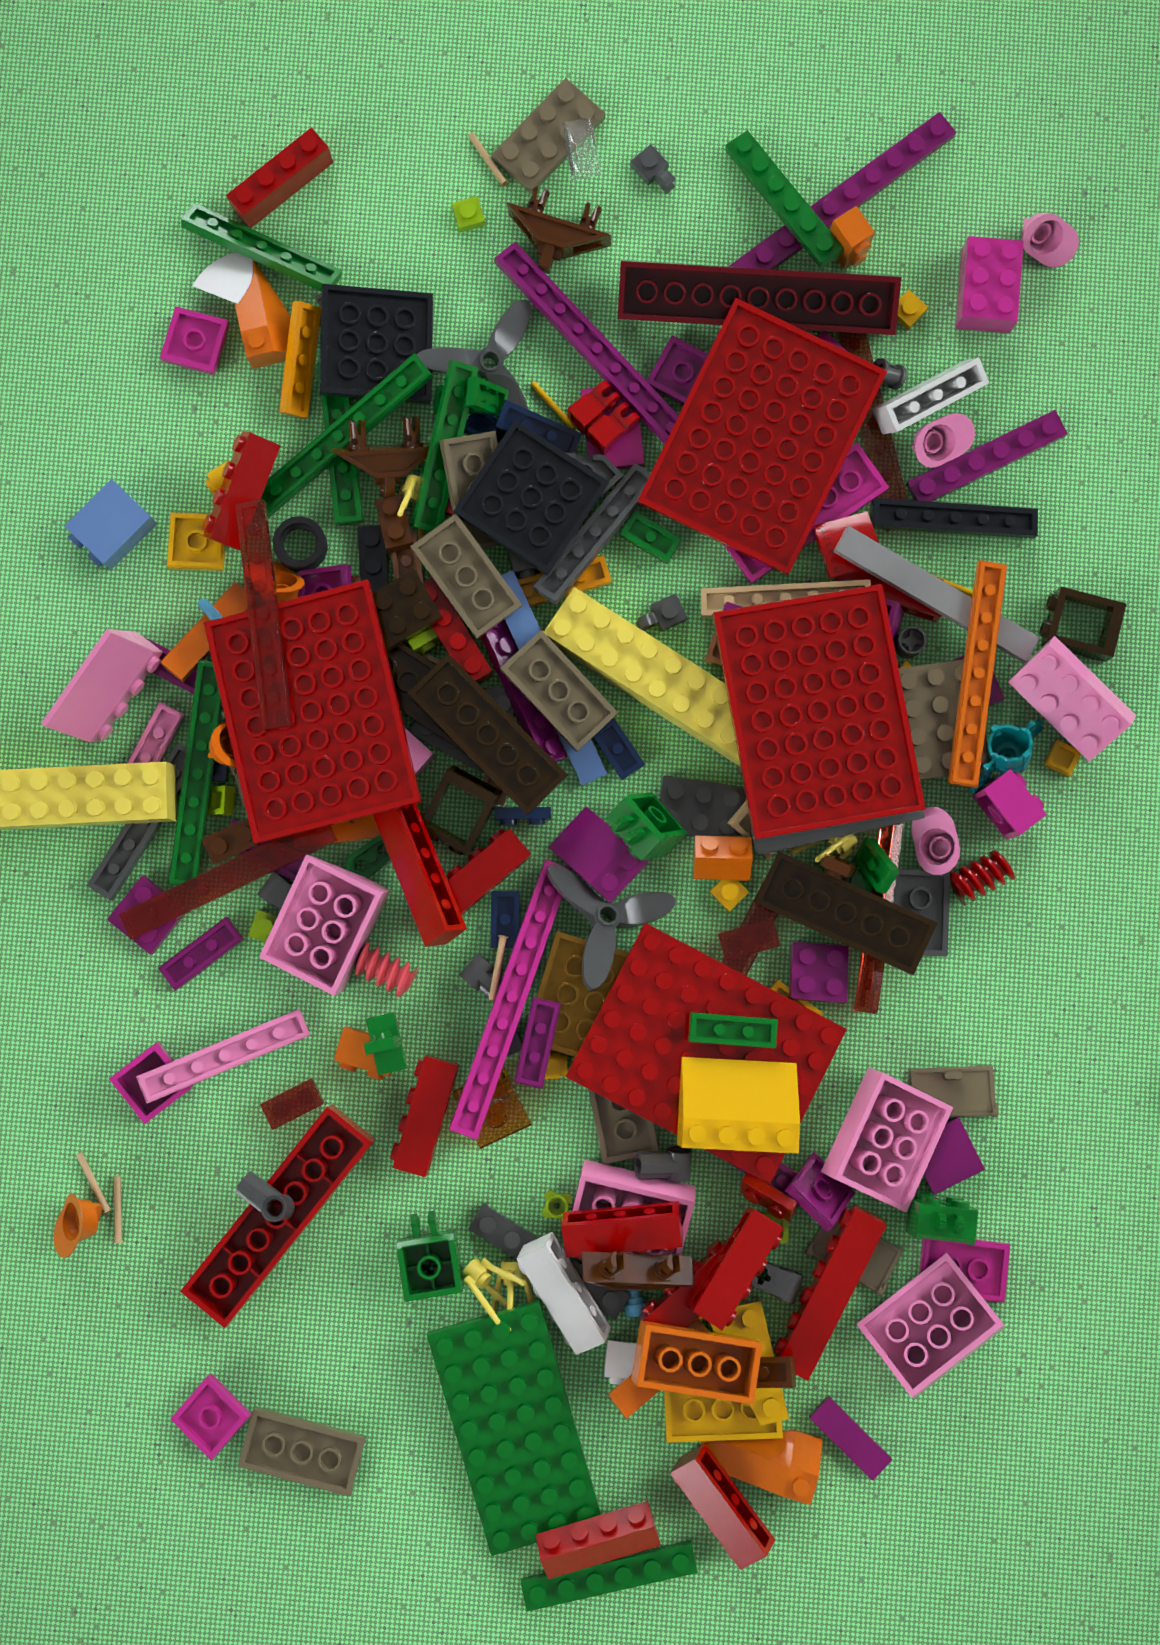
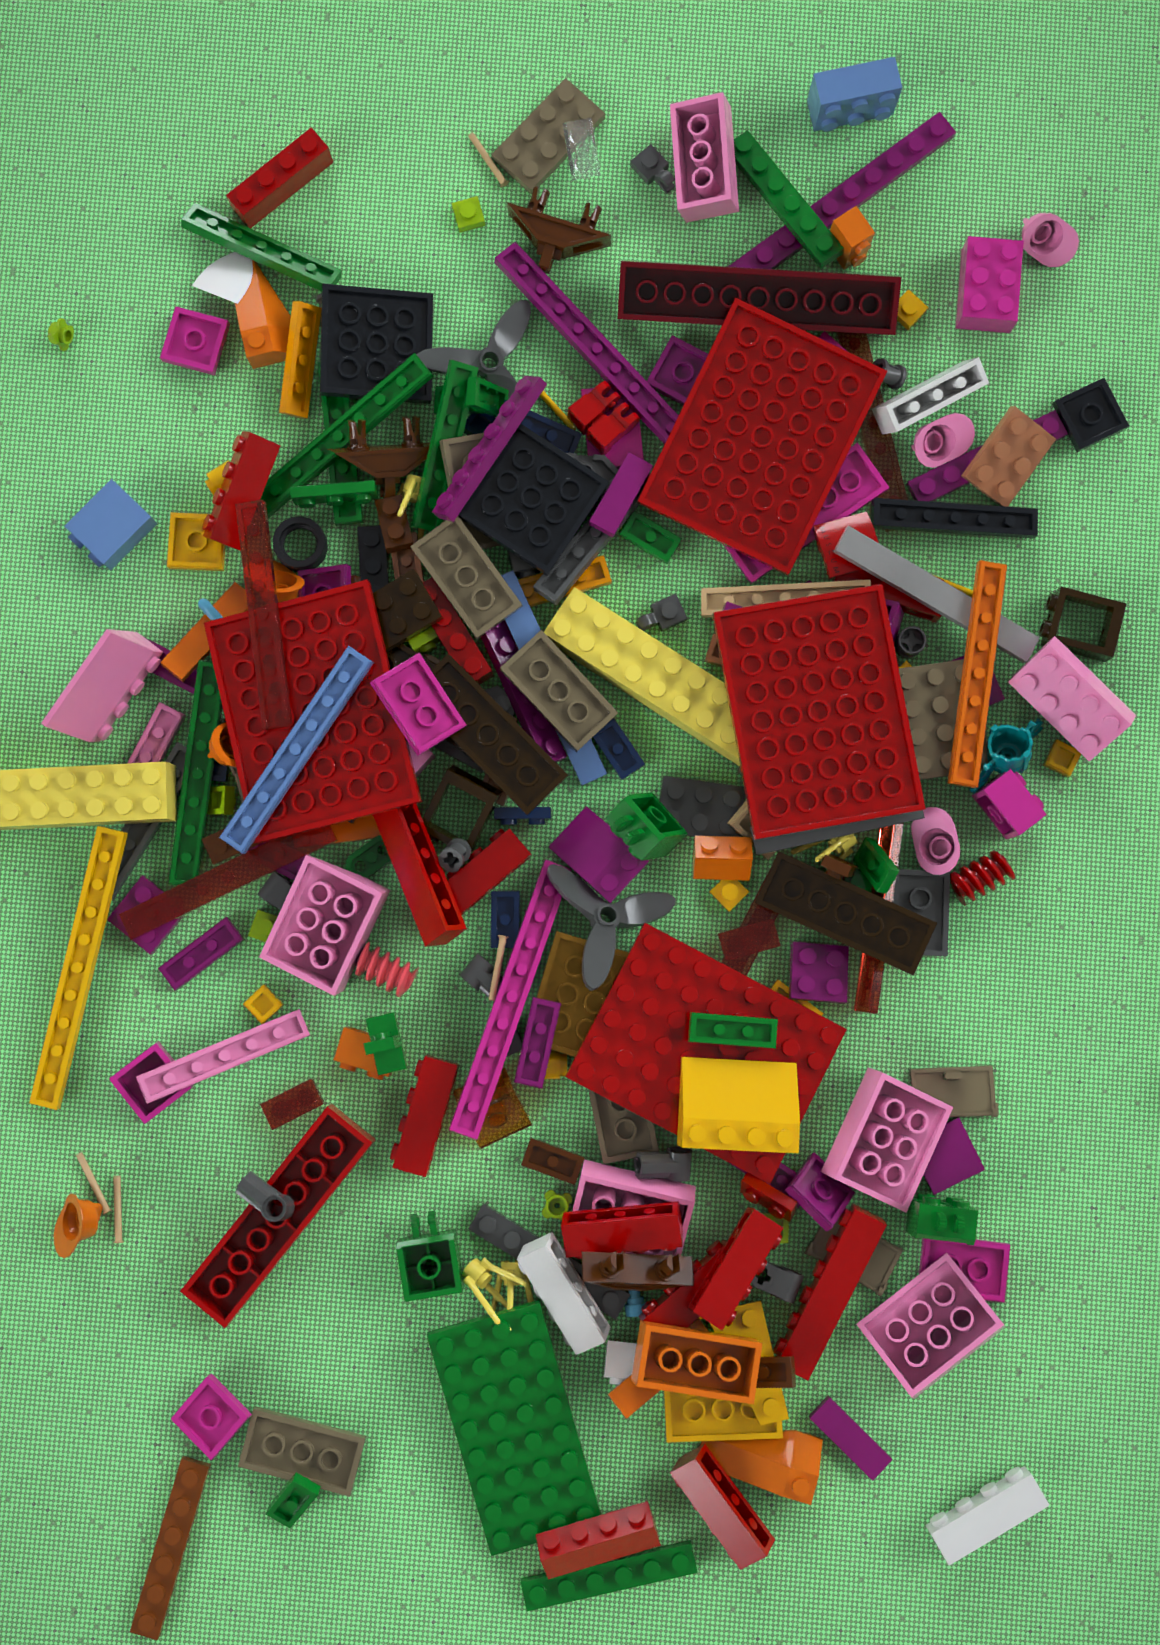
none -> yellow plate [29,826,128,1110]
none -> lime plate [48,318,74,351]
none -> dark orange plate [130,1456,211,1640]
none -> medium blue tile [219,645,374,854]
none -> yellow tile [243,984,284,1024]
none -> green plate [265,1472,321,1528]
none -> green plate [290,480,378,508]
none -> dark pink tile [370,653,466,756]
none -> magenta plate [432,375,547,522]
none -> dark grey bush [438,838,471,872]
none -> reddish brown plate [521,1137,585,1185]
none -> magenta tile [589,452,653,538]
none -> bright pink brick [670,92,739,223]
none -> medium blue brick [807,57,902,132]
none -> white brick [925,1466,1050,1566]
none -> nougat plate [961,406,1056,507]
none -> black plate [1052,378,1129,453]

